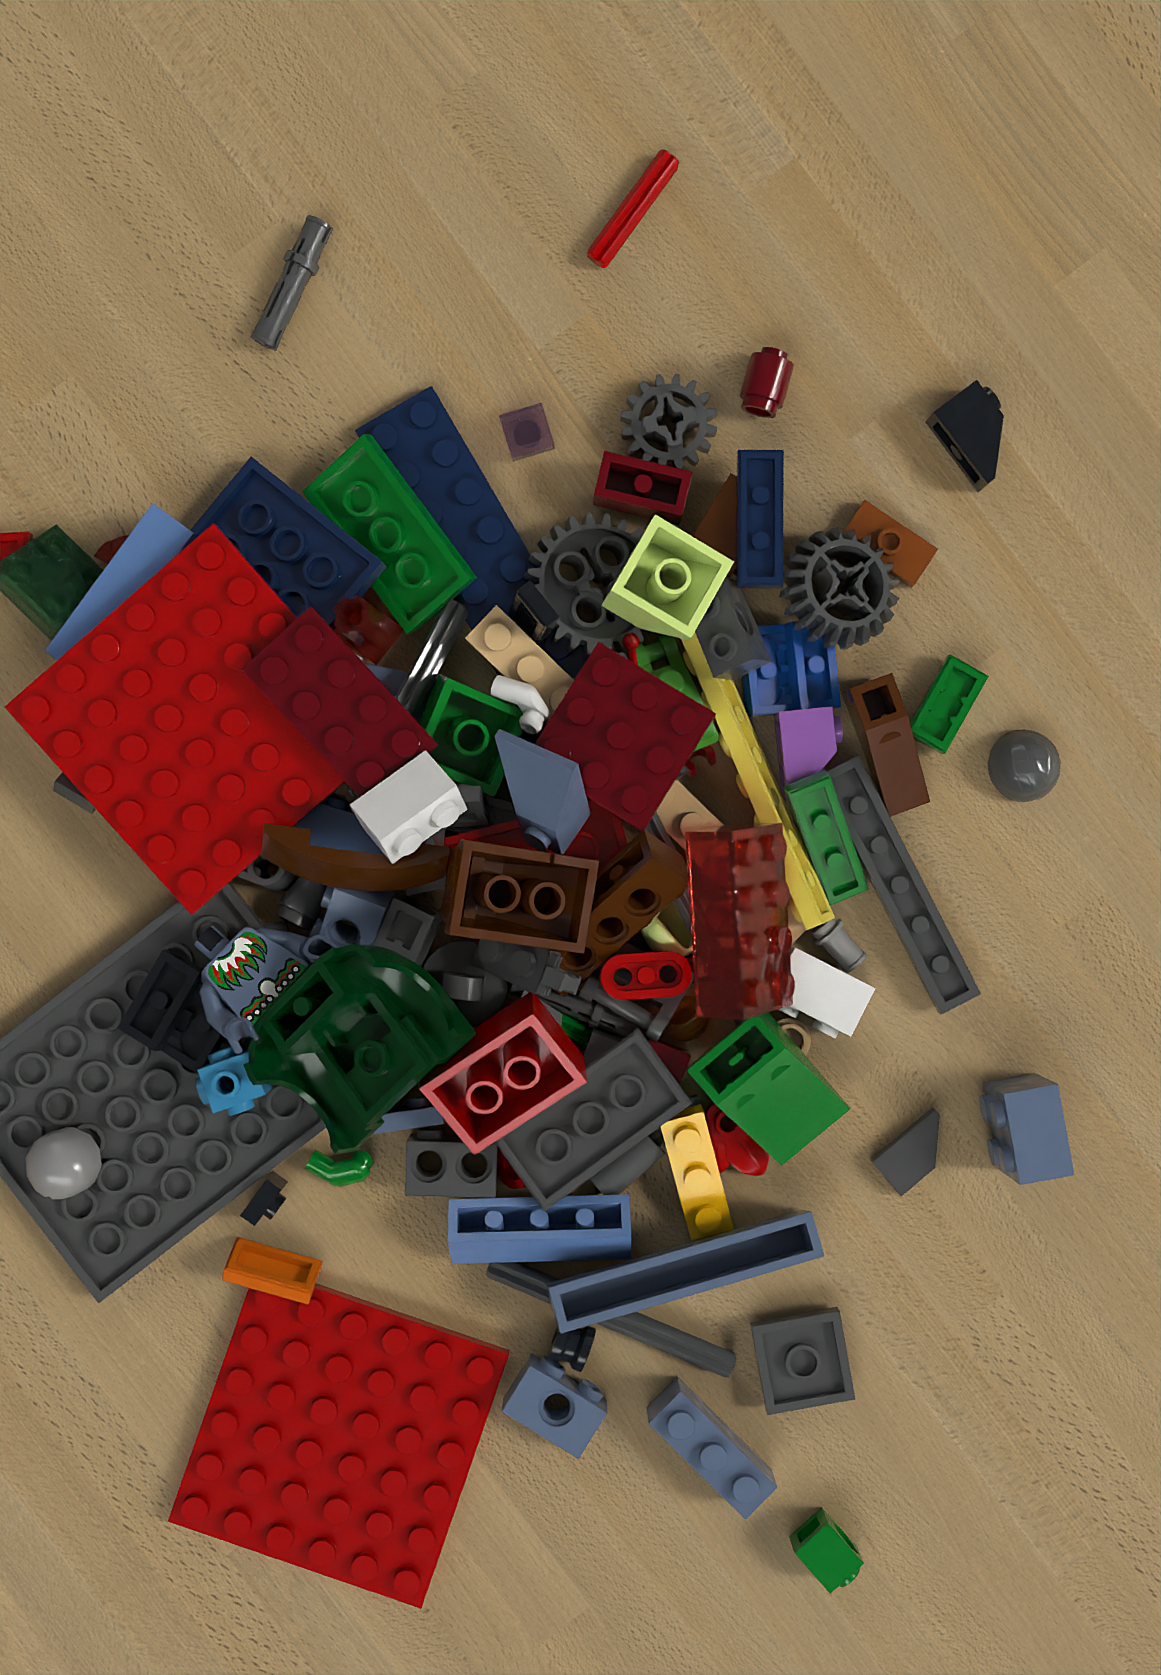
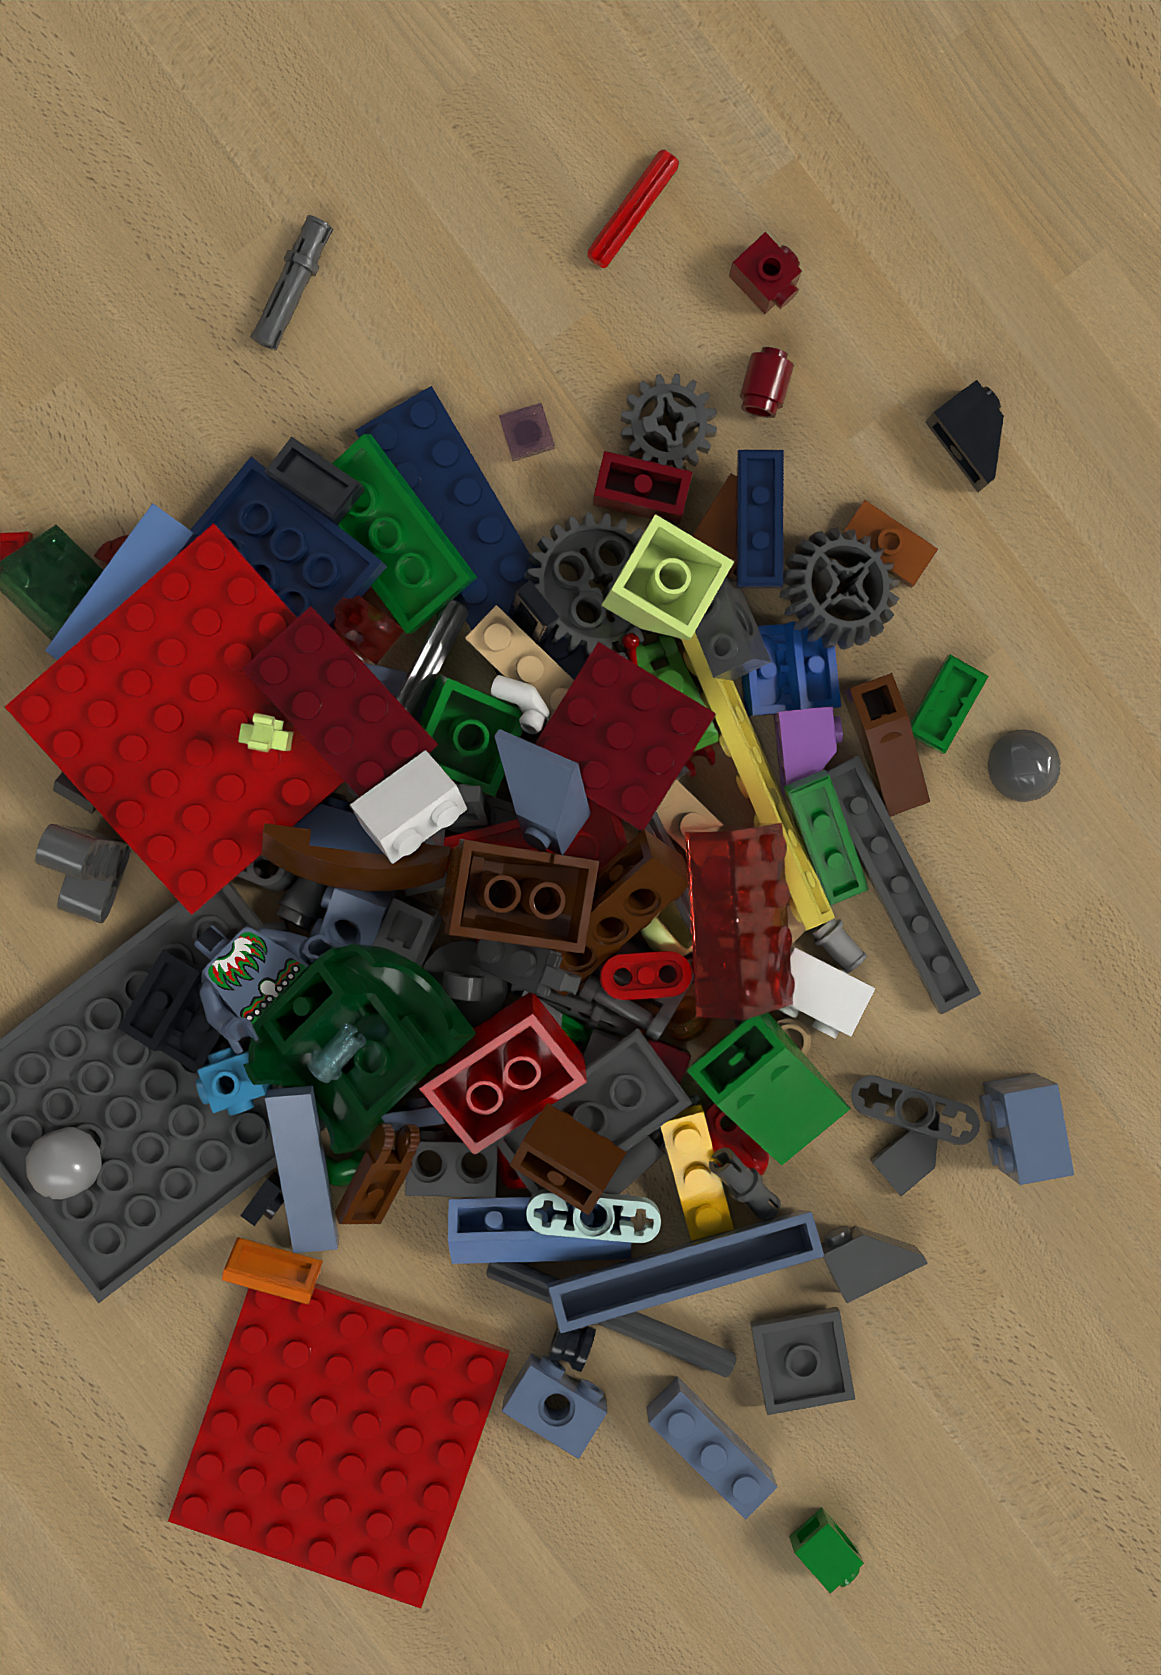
none -> dark grey beam [35,824,131,924]
none -> yellowish green plate [238,713,294,752]
none -> black tile [264,437,365,525]
none -> sand blue tile [265,1086,339,1253]
none -> clear light blue pin [308,1023,366,1083]
none -> reddish brown hinge [335,1123,421,1224]
none -> reddish brown brick [509,1103,627,1215]
none -> light aqua beam [526,1188,661,1243]
none -> dark grey pin [709,1148,781,1221]
none -> dark red brick [729,232,802,314]
none -> dark grey slope [821,1226,928,1303]
none -> dark grey beam [851,1075,980,1145]

